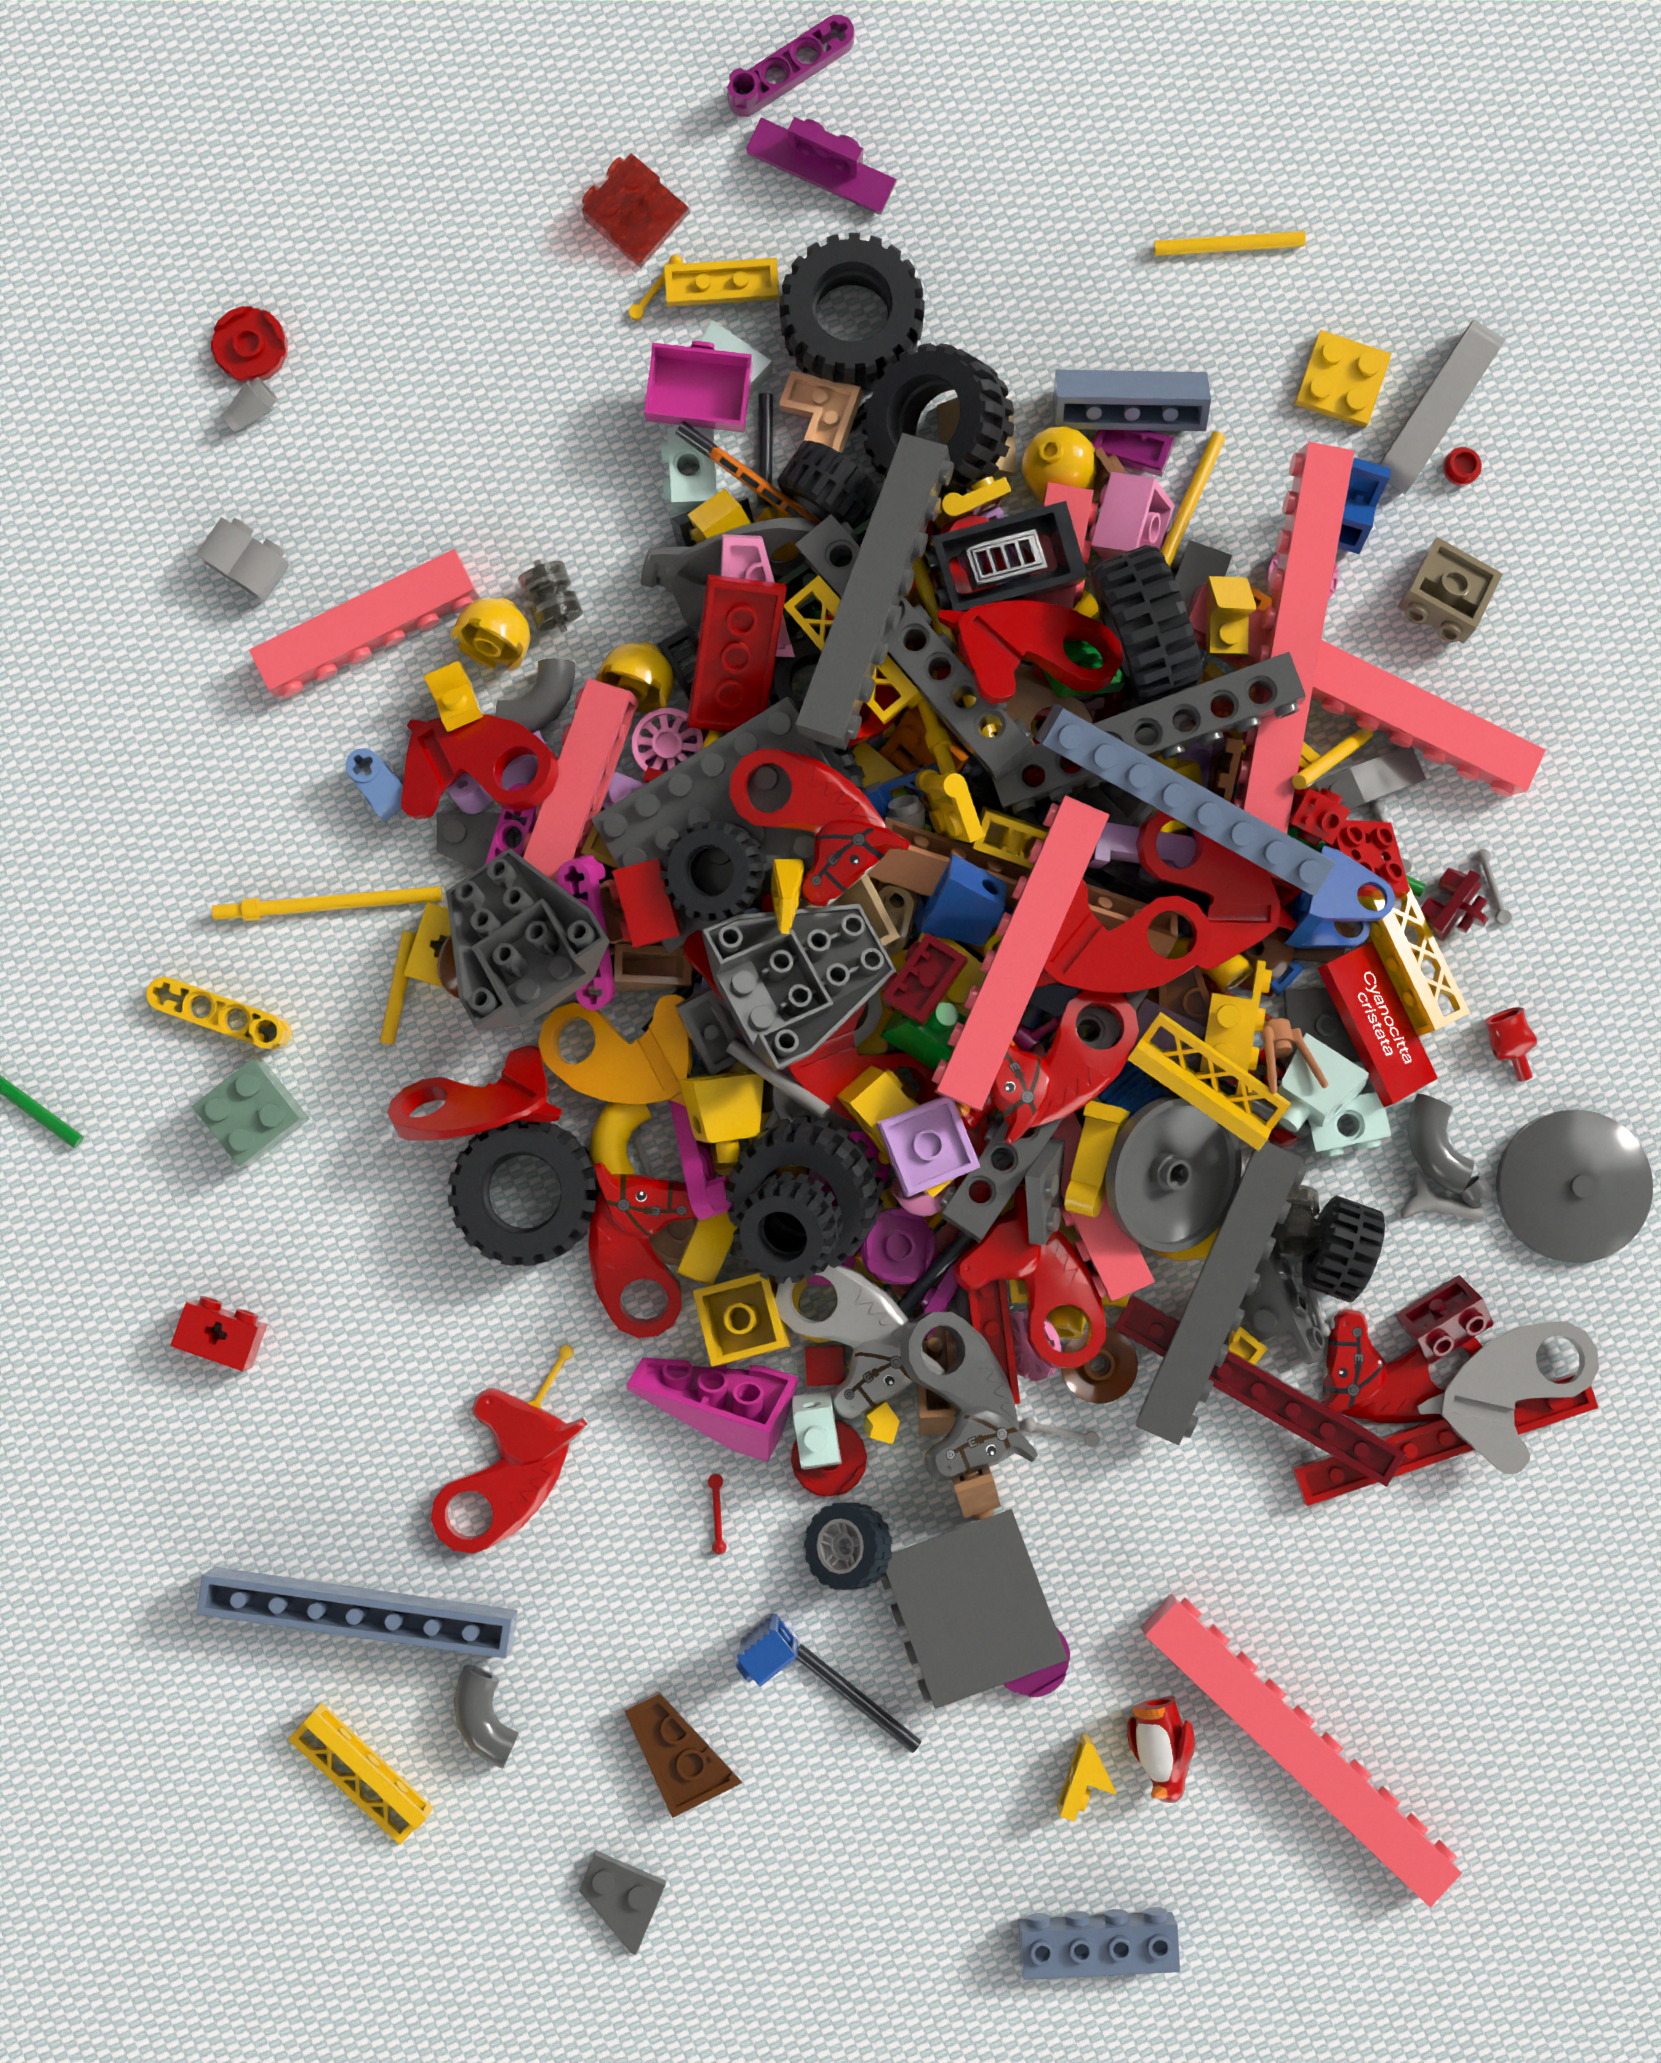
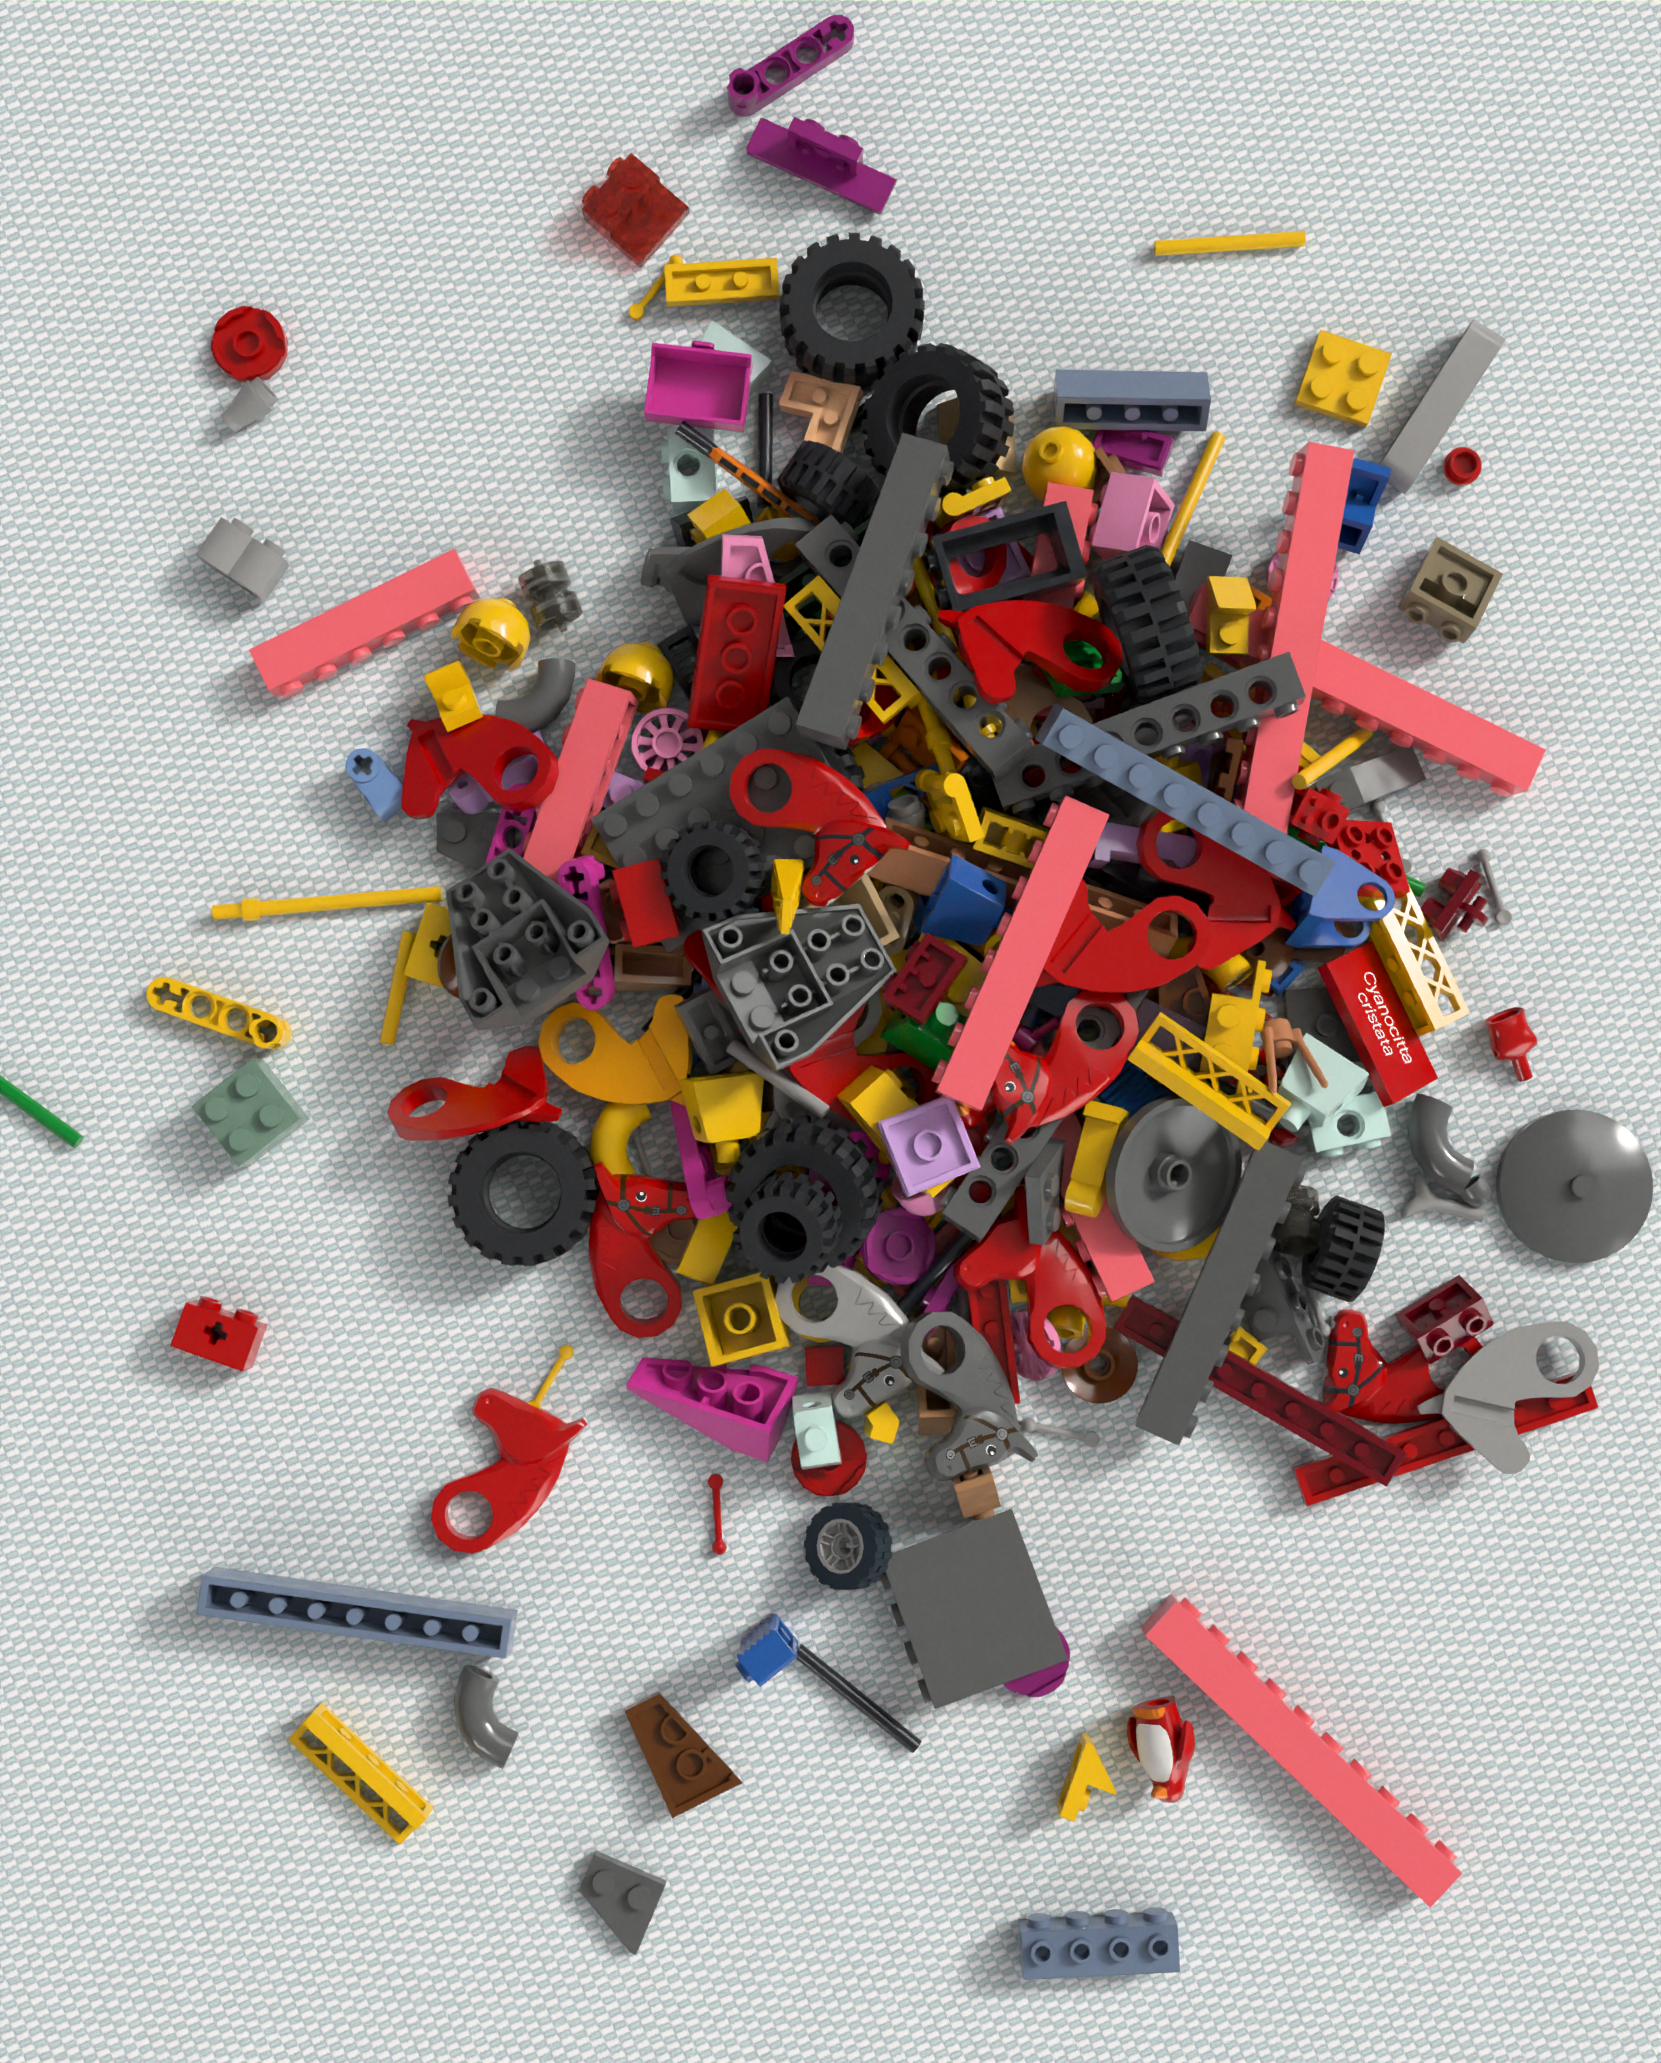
slope [960,529,1048,591] -> none

